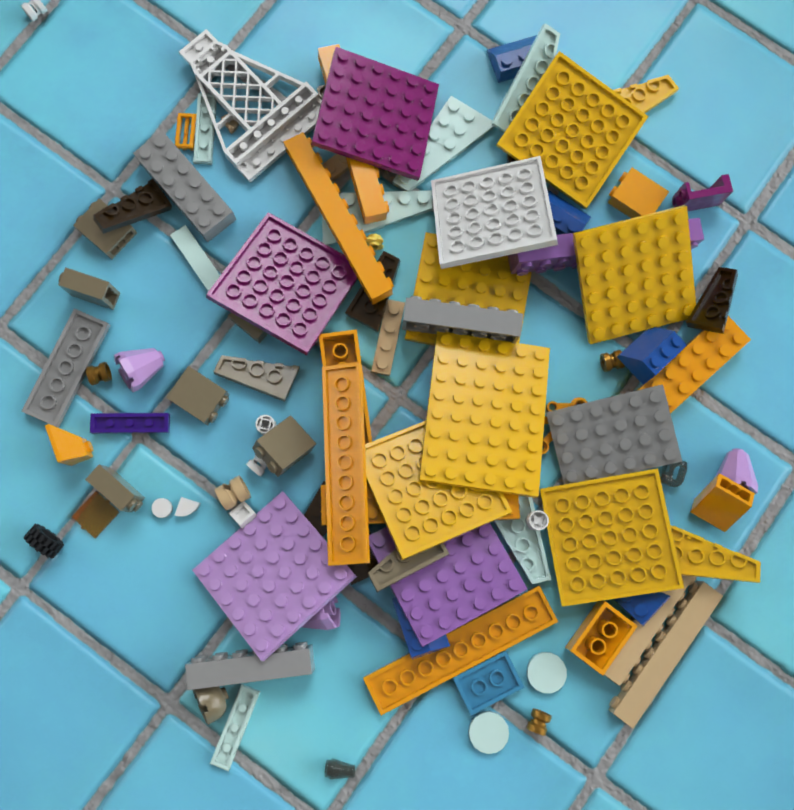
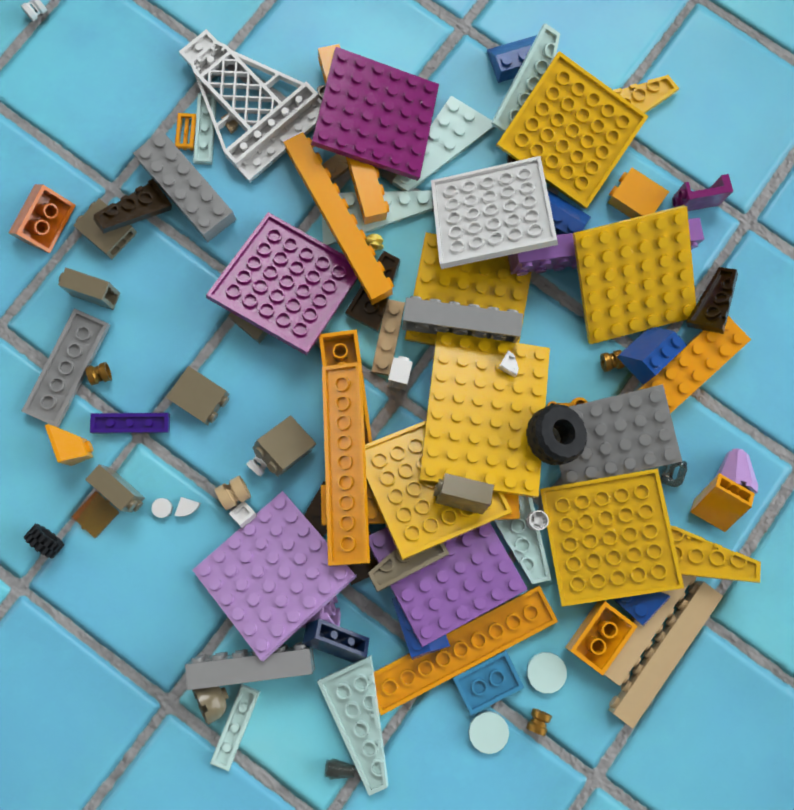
lavender cone [114,348,165,392] -> none
light aqua tile [170,225,220,291] -> none
dark tan wing [214,355,300,402] -> none
white wheel [255,415,277,435] -> none
none -> orange slope [8,184,76,253]
none -> dark blue brick [302,618,370,663]
none -> light aqua wing [317,655,389,796]
none -> white brick [388,356,413,391]
none -> dark tan brick [433,473,494,514]
none -> white tile [498,350,519,377]
none -> black tyre [526,404,587,466]

